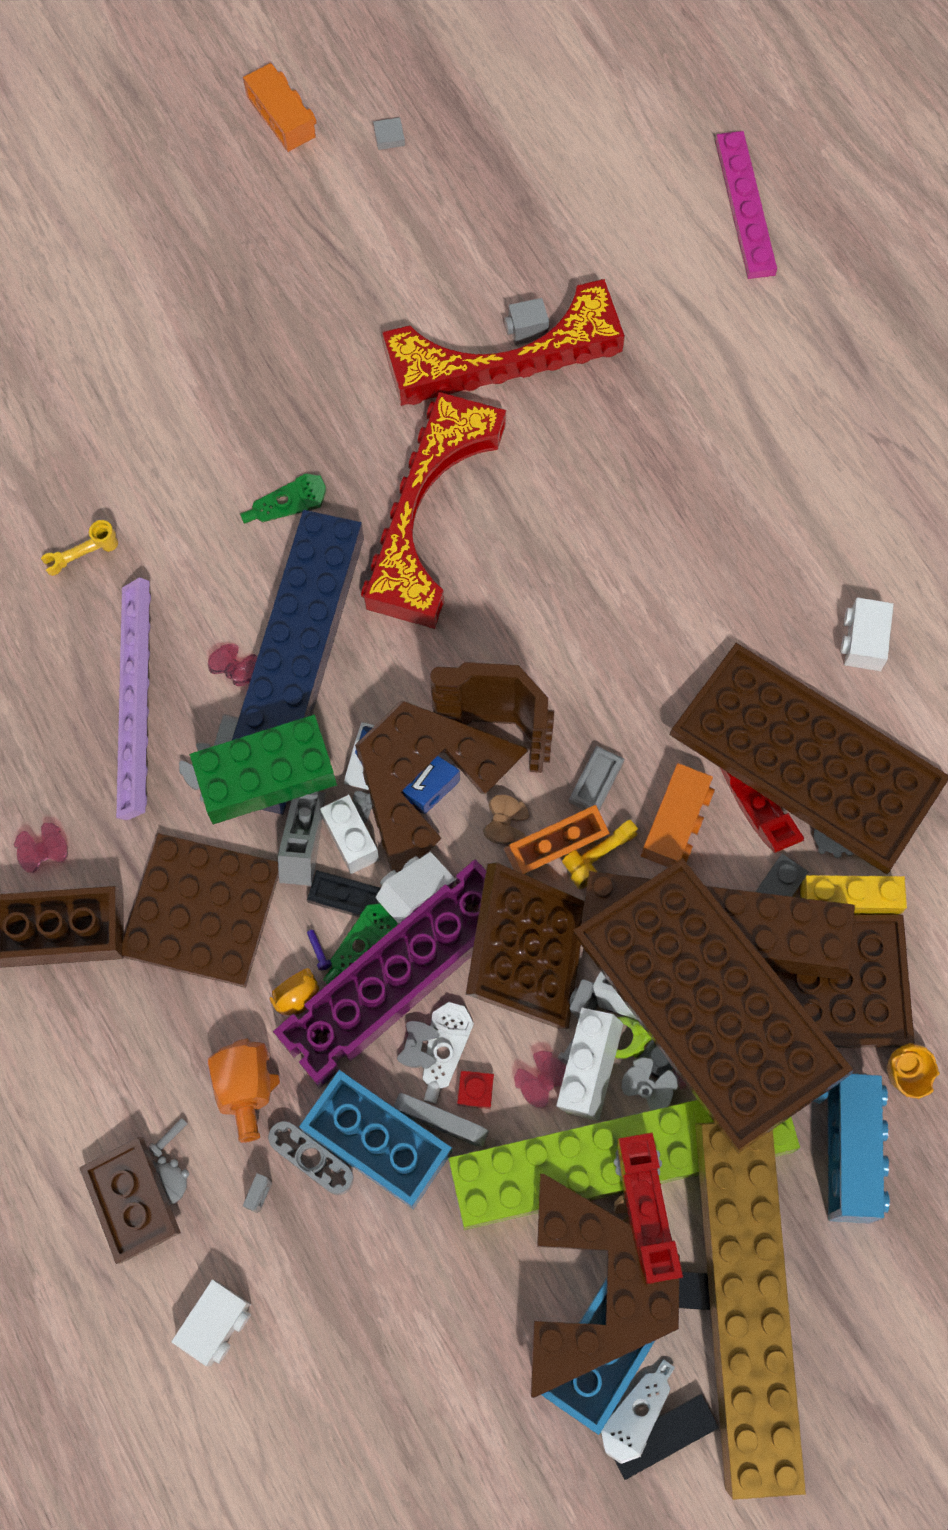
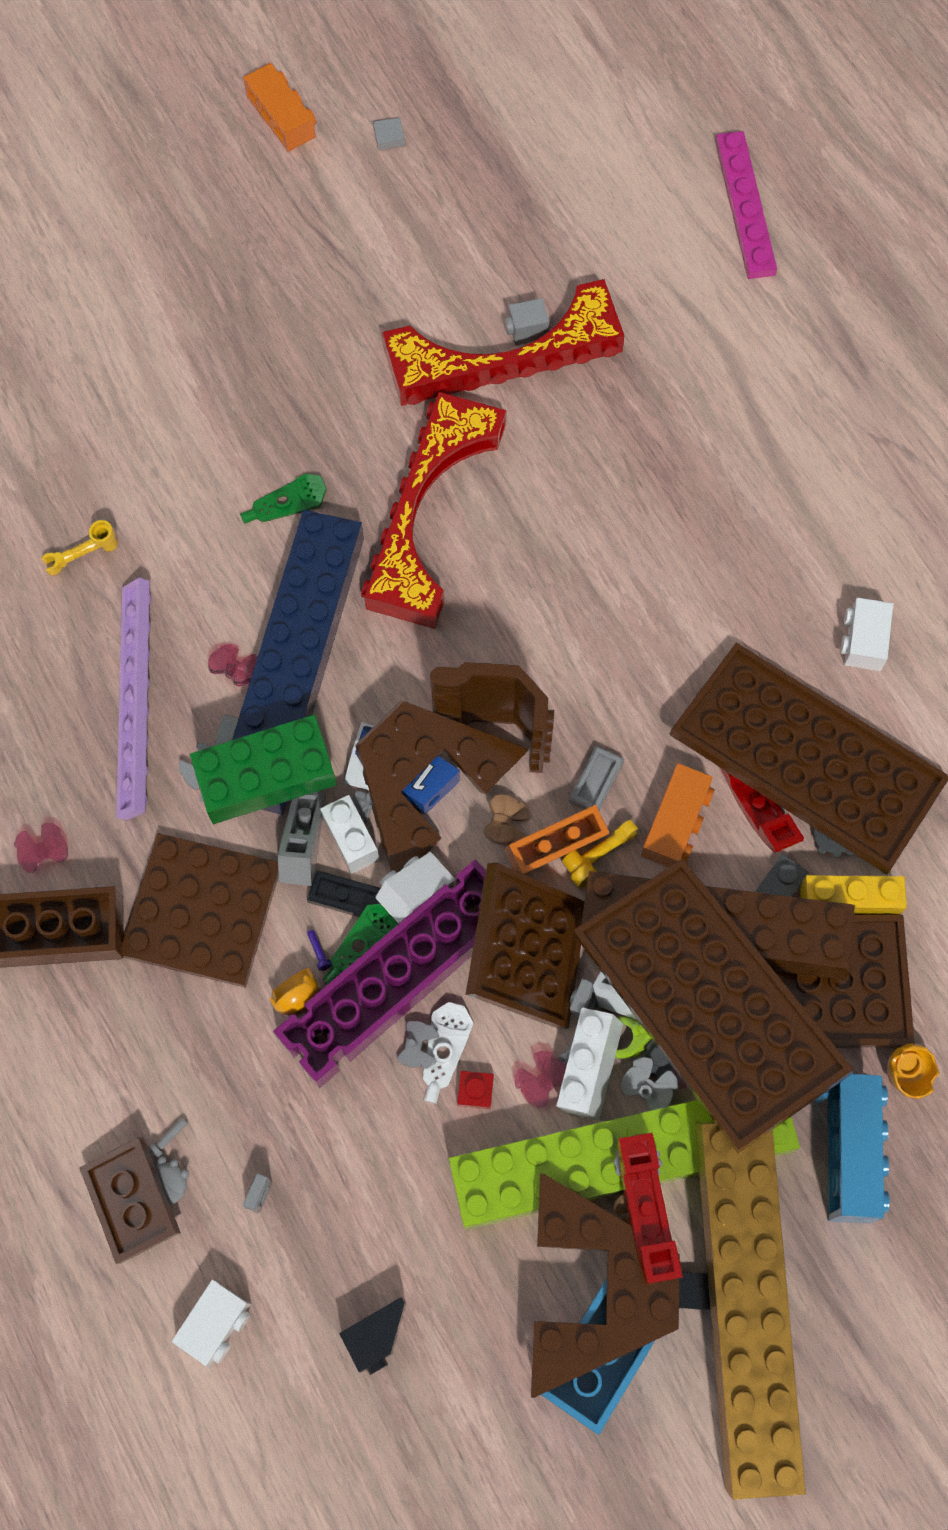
orange piece [208,1038,280,1143] -> none
light grey beam [268,1121,354,1195] -> none
dark azure brick [299,1070,452,1210] -> none
light grey beam [393,1093,489,1148] -> none
white piece [601,1360,675,1464] -> none
black tile [614,1394,719,1480] -> none
none -> black slope [339,1297,406,1375]

